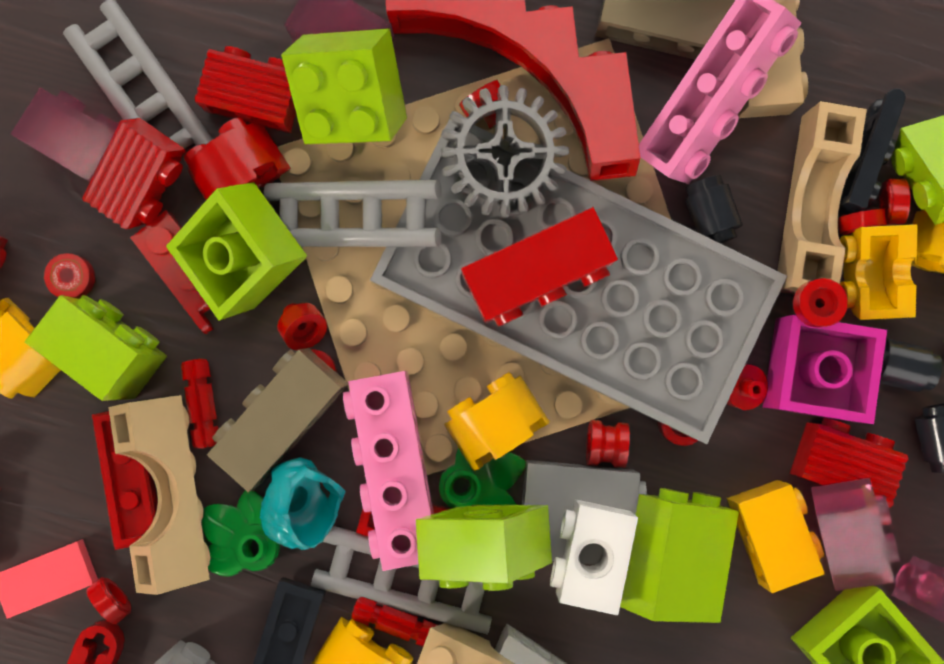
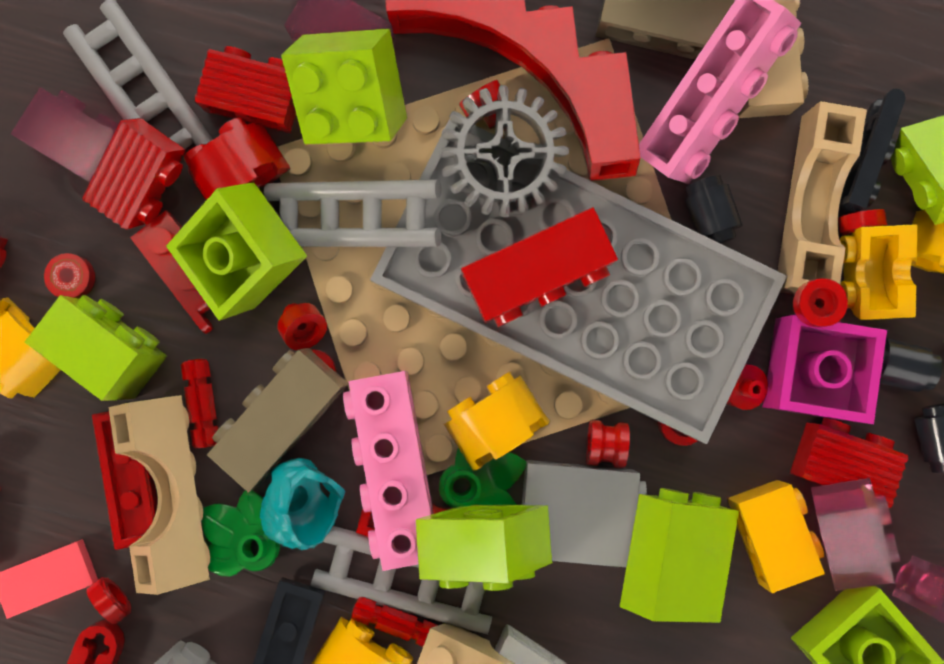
white brick [550,499,638,615] -> none
red tile [879,179,910,225] -> none

